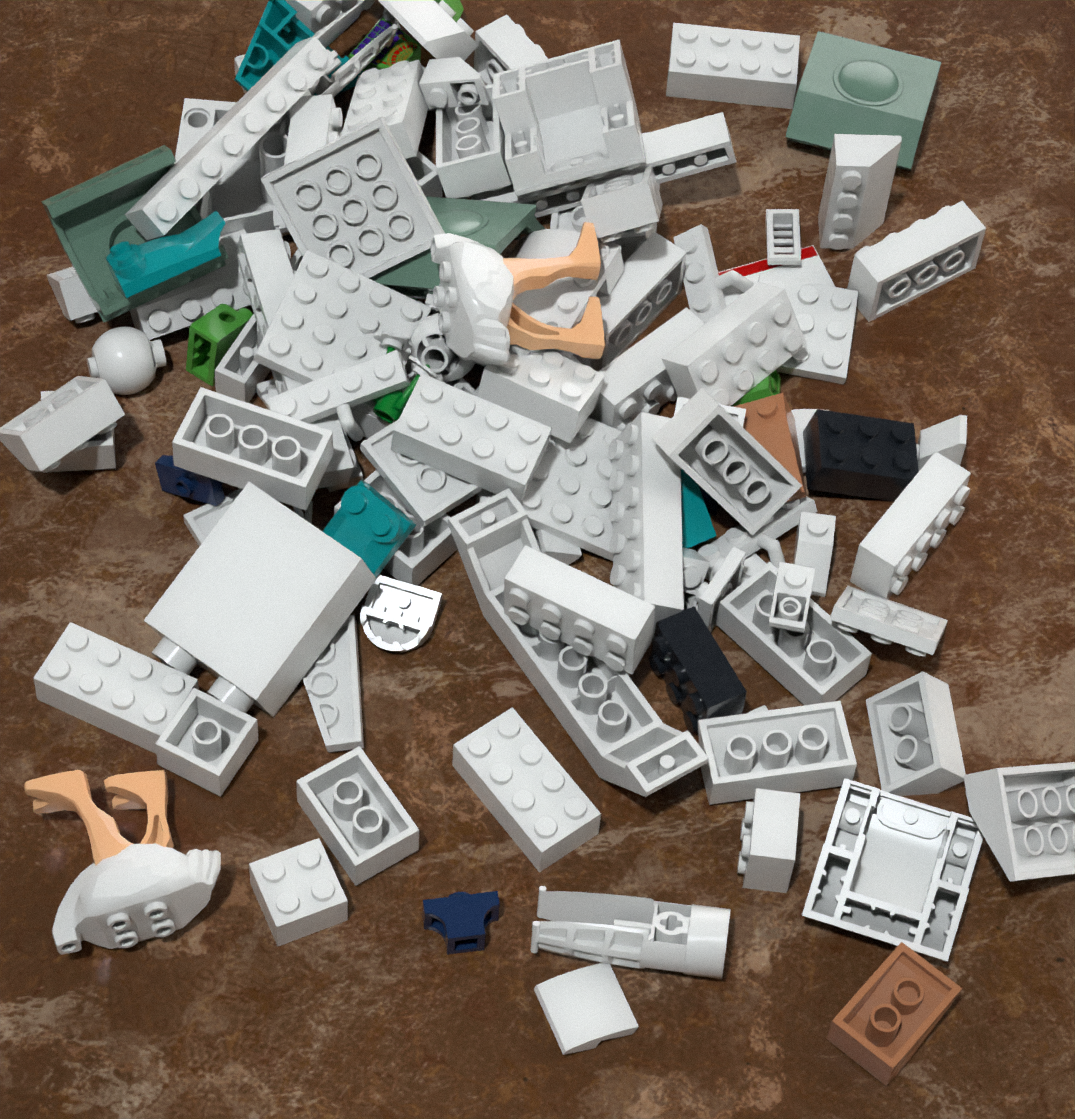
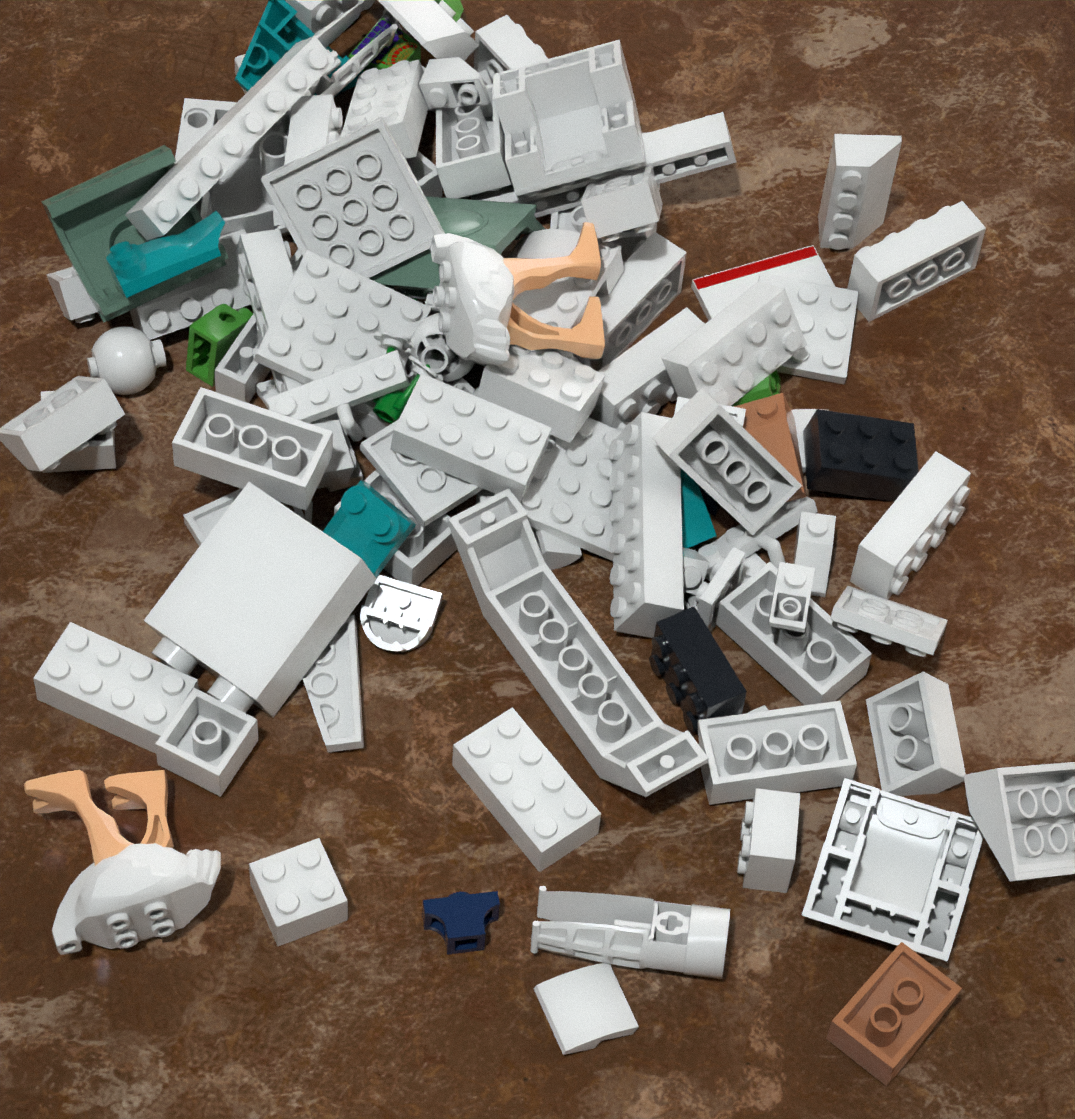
dark blue brick [155,455,225,506] -> none
white brick [296,746,419,886] -> none
white brick [504,545,655,675] -> none
white brick [666,23,800,109] -> none
white plate [673,224,754,324] -> none
white slope [765,209,801,265] -> none
sand green panel [785,31,941,171] -> none
white slope [916,415,967,471] -> none

